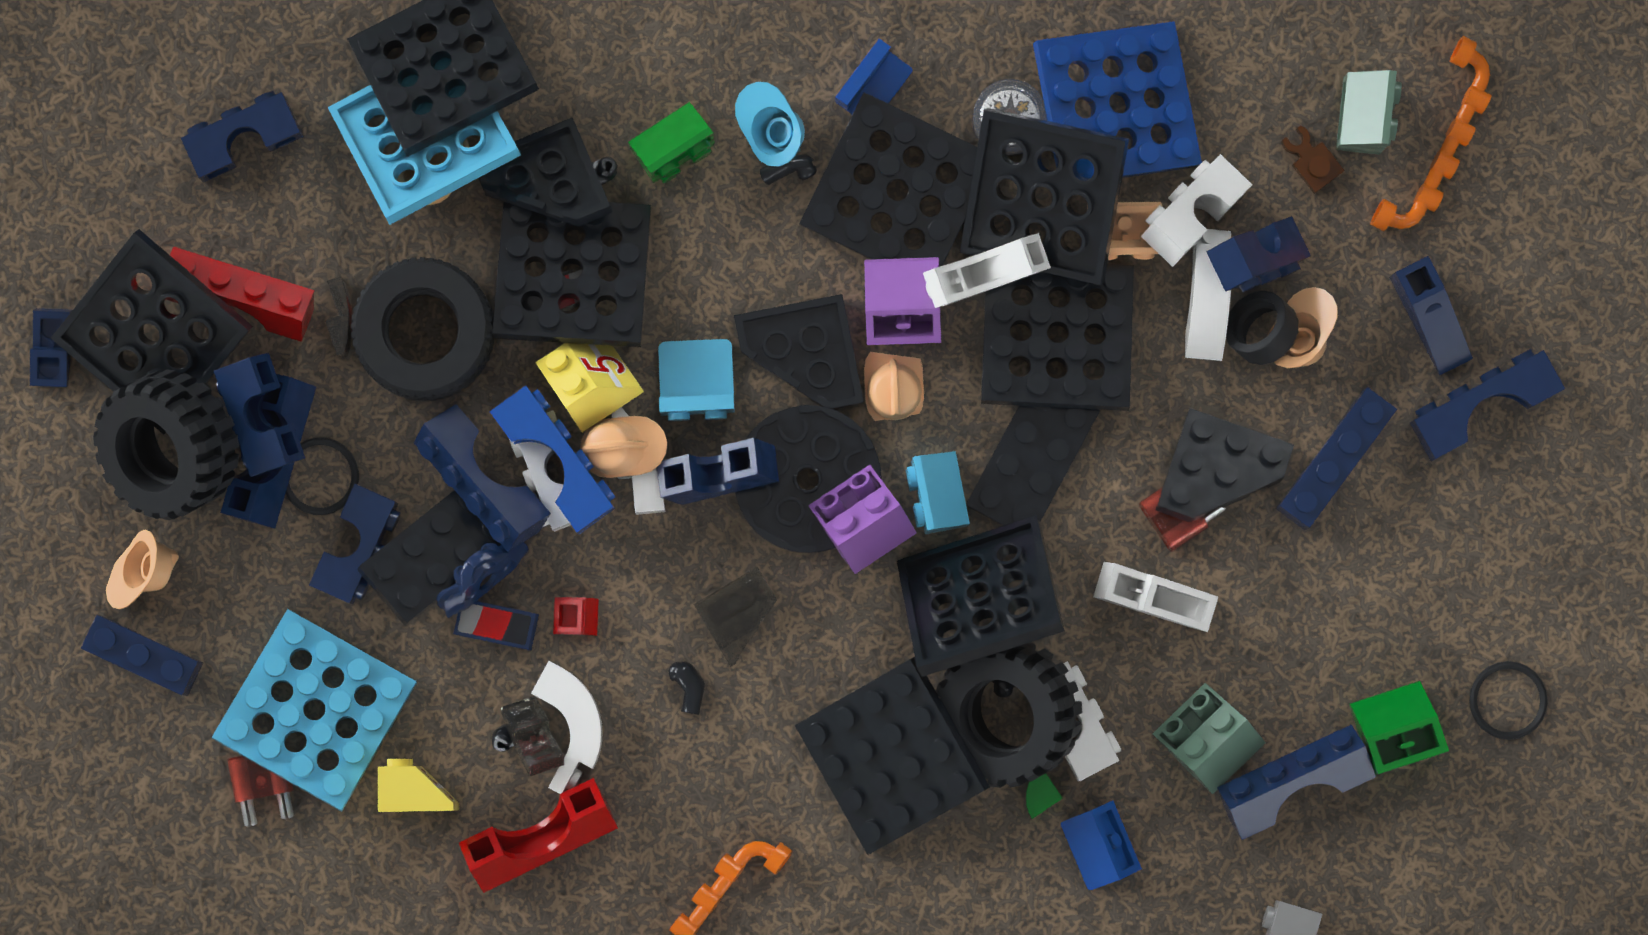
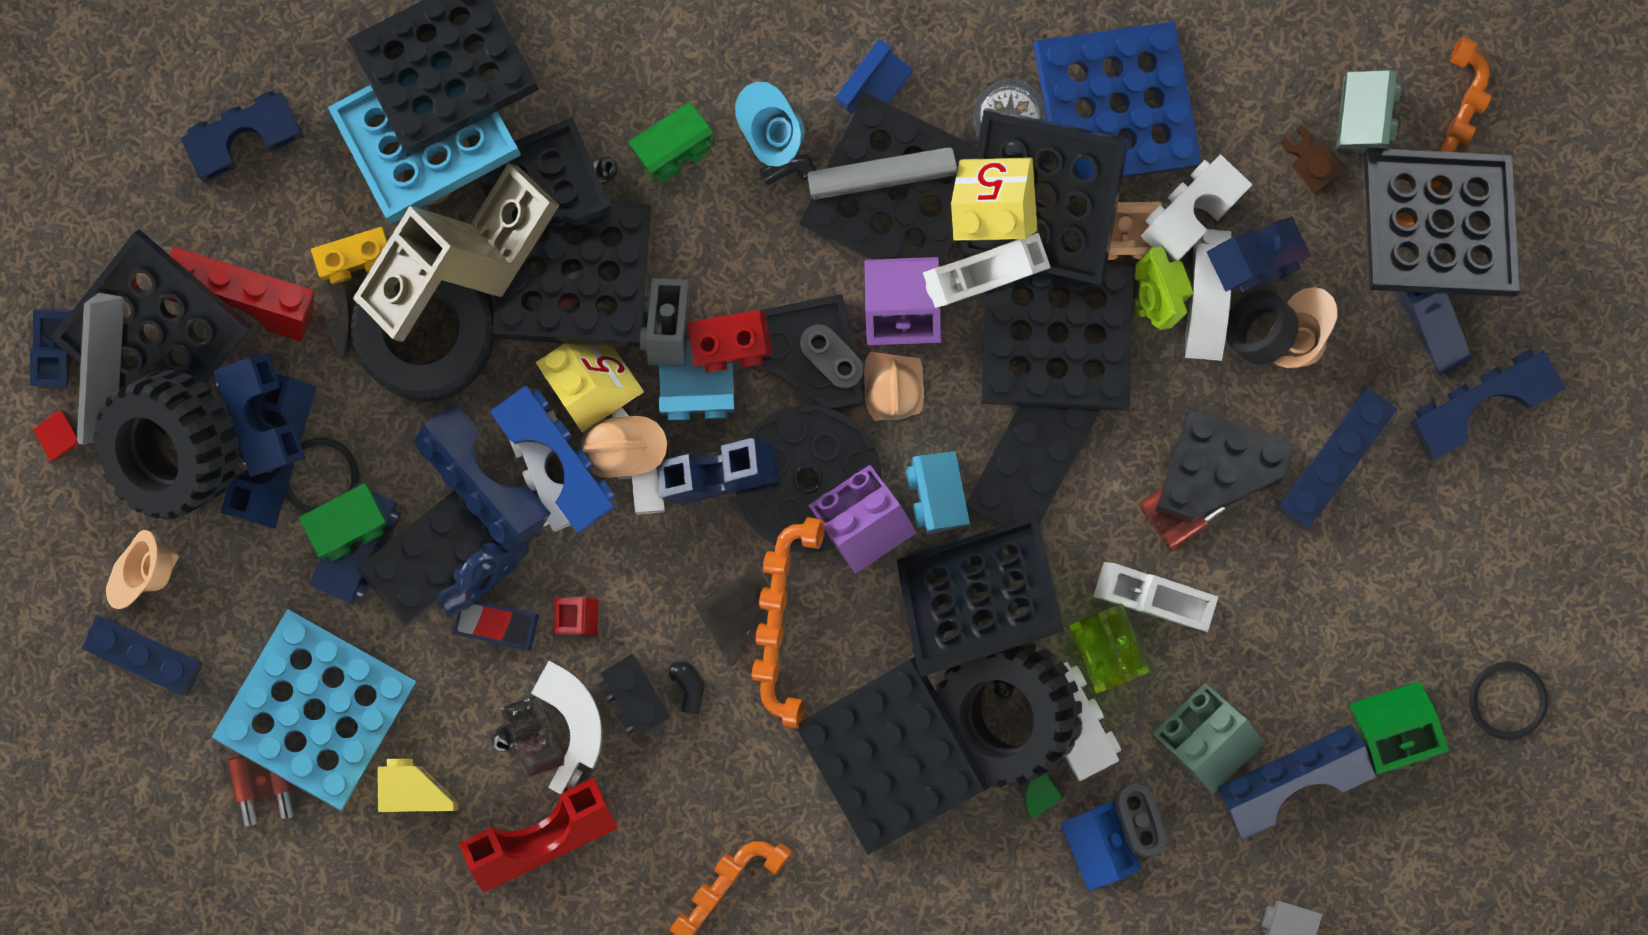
none -> red slope [33,410,81,462]
none -> light grey slope [77,293,124,445]
none -> green brick [298,483,389,561]
none -> yellow plate [311,226,390,284]
none -> dark tan bracket [353,163,559,342]
none -> black brick [598,654,672,737]
none -> dark grey brick [640,278,691,366]
none -> red brick [687,310,773,374]
none -> orange bar [752,517,825,729]
none -> dark grey plate [800,324,863,389]
none -> light grey slope [807,147,957,200]
none -> light yellow slope [951,158,1037,240]
none -> clear neon green brick [1069,604,1150,694]
none -> dark grey plate [1114,784,1166,857]
none -> lime plate [1133,246,1194,330]
none -> piece [1364,148,1520,297]

